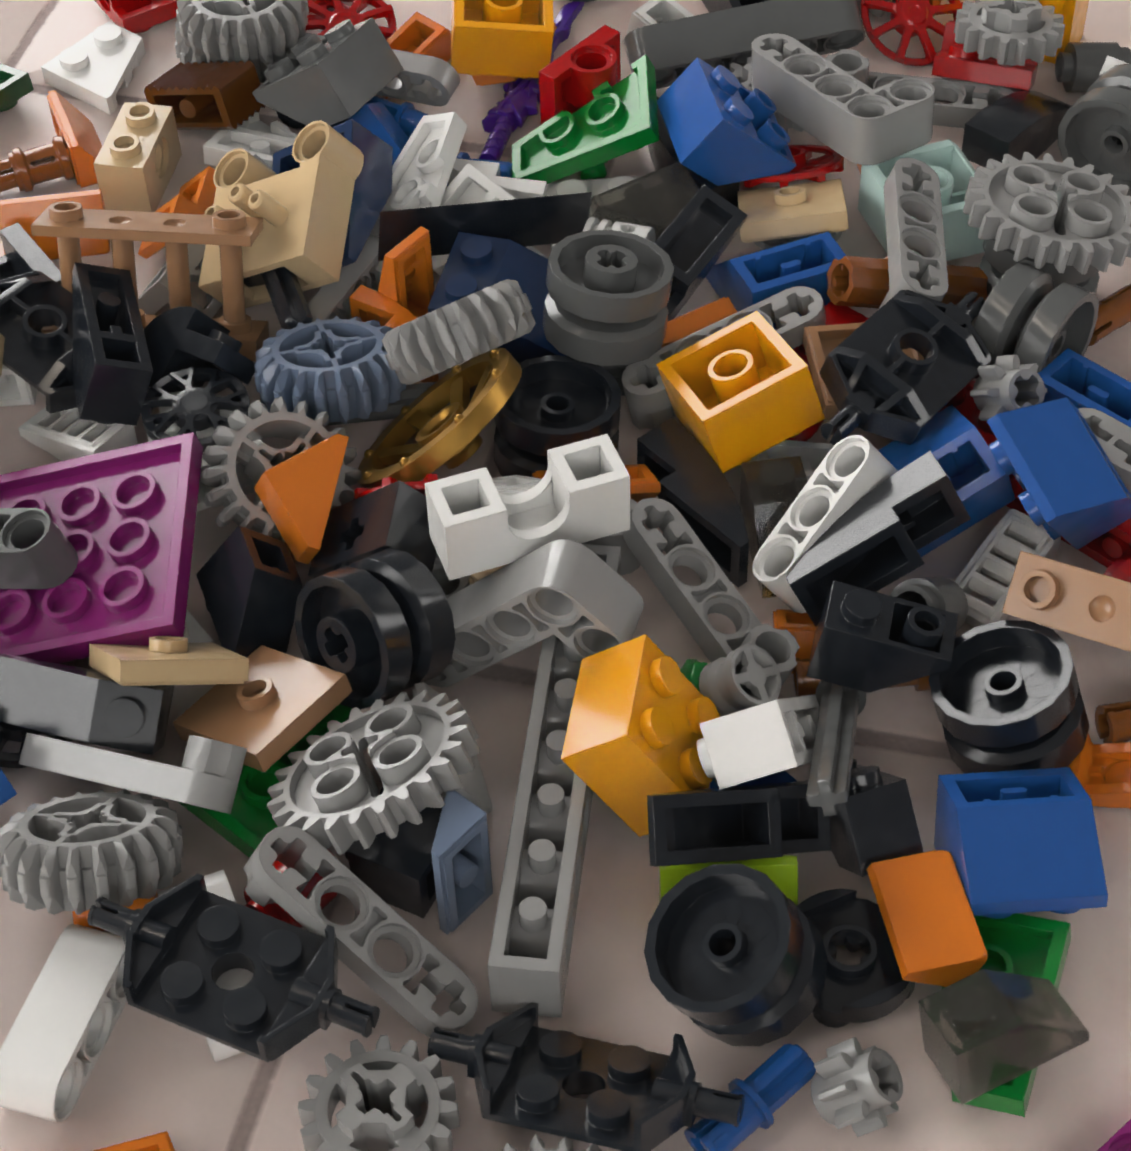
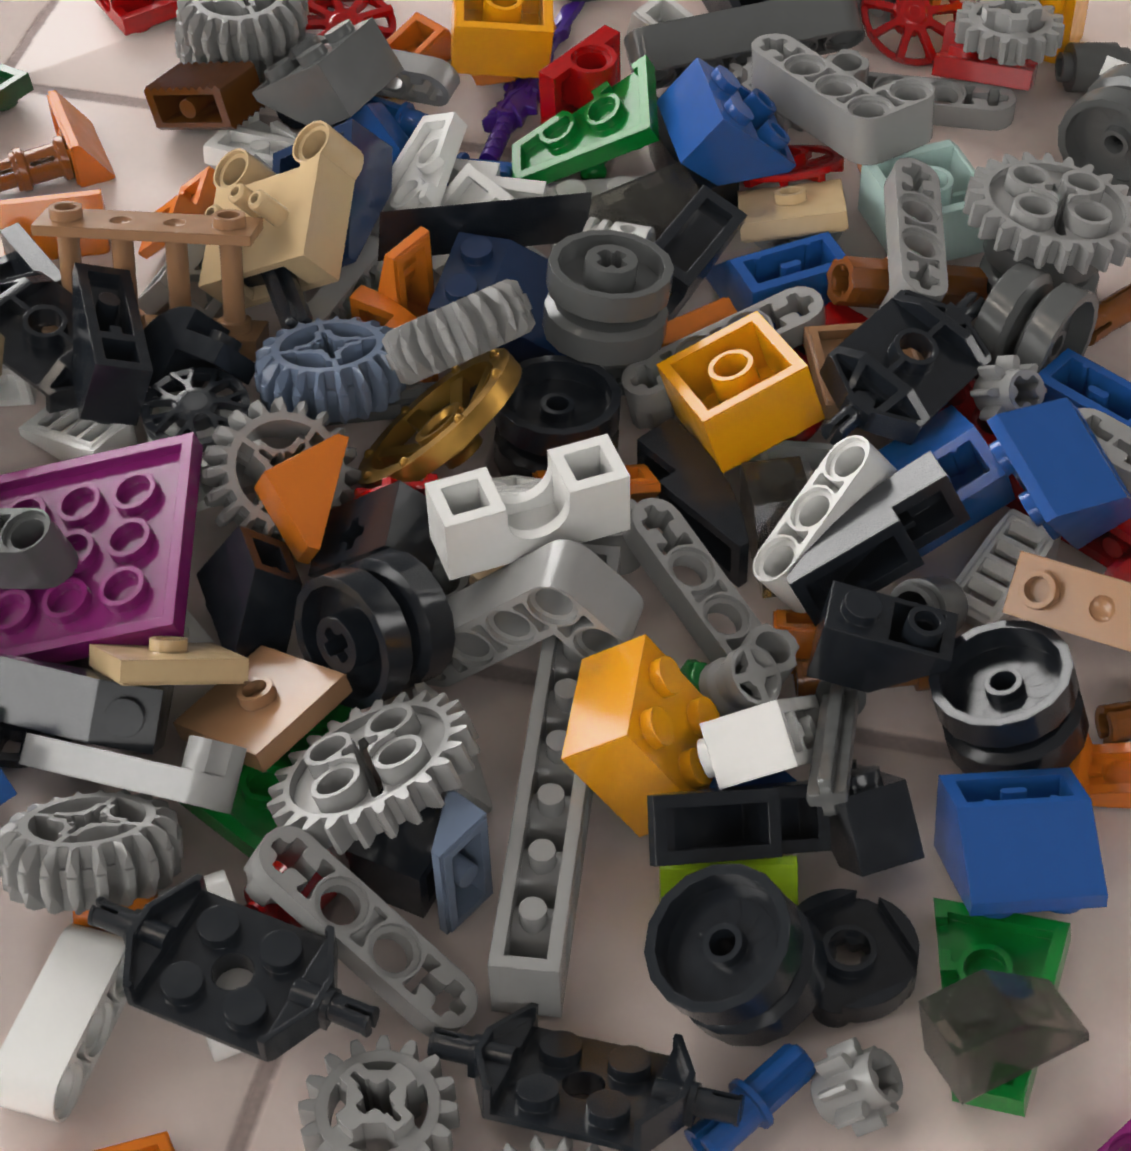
white wing [41,21,145,115] -> none
tan brick [93,102,182,212] -> none
orange slope [866,850,988,990] -> none
black slope [961,91,1071,168] -> none

